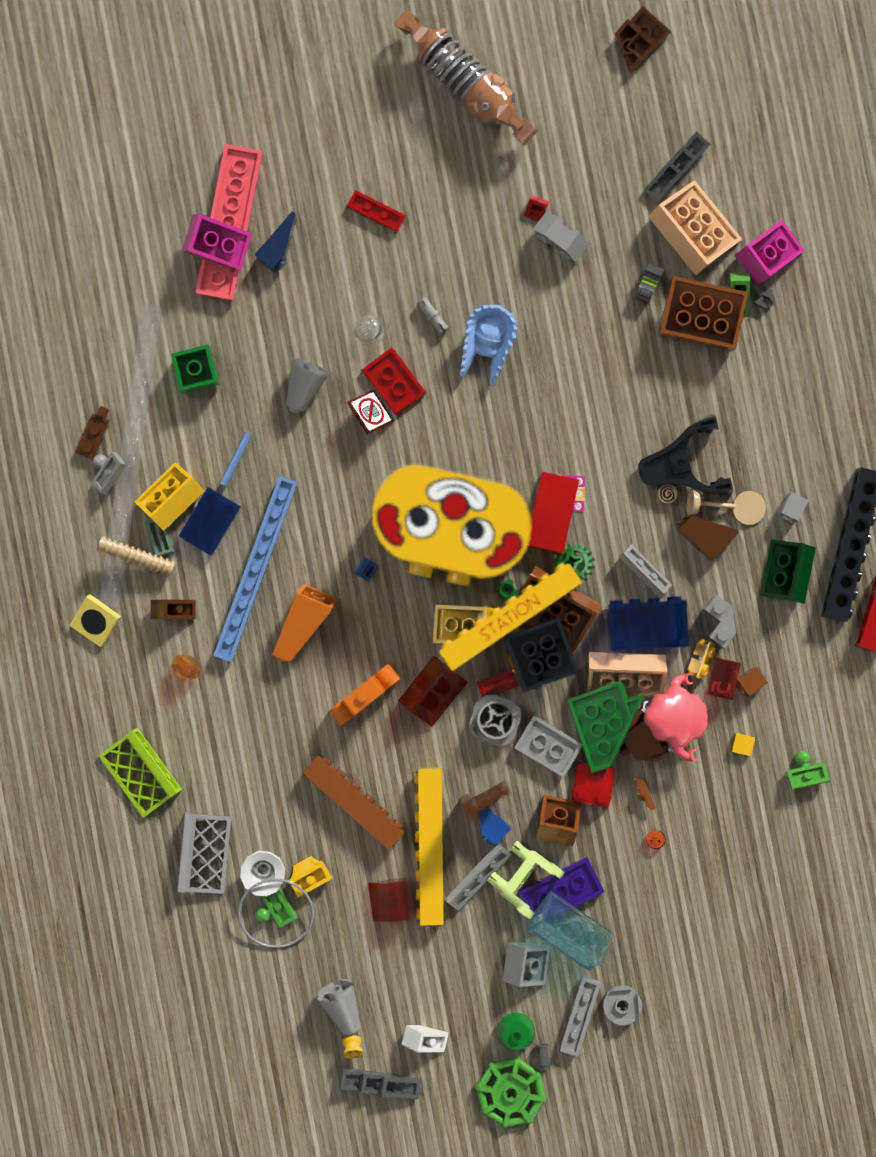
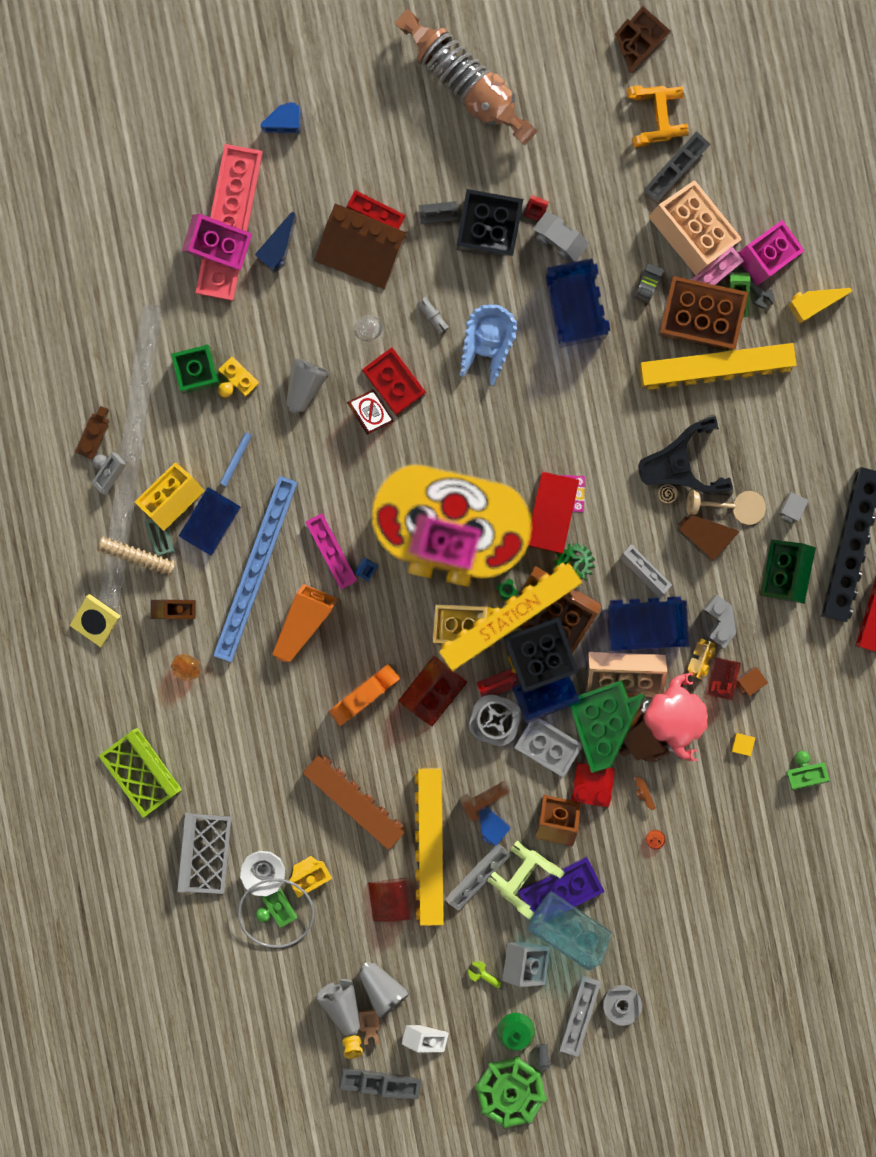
none -> yellow plate [218,356,259,398]
none -> blue slope [261,102,301,133]
none -> dark pink plate [306,513,358,590]
none -> reddish brown slope [314,203,406,290]
none -> light grey cone [359,962,410,1018]
none -> medium nougat plate [359,1009,380,1045]
none -> dark pink slope [409,514,481,569]
none -> dark grey hinge [419,201,458,224]
none -> black slope [456,189,523,256]
none -> lime bar [468,961,502,989]
none -> clear blue plate [512,676,580,723]
none -> clear blue windscreen [545,258,610,348]
none -> light orange connector [626,86,688,147]
none -> yellow brick [639,343,797,390]
none -> bright pink plate [691,246,744,285]
none -> yellow slope [788,288,852,324]

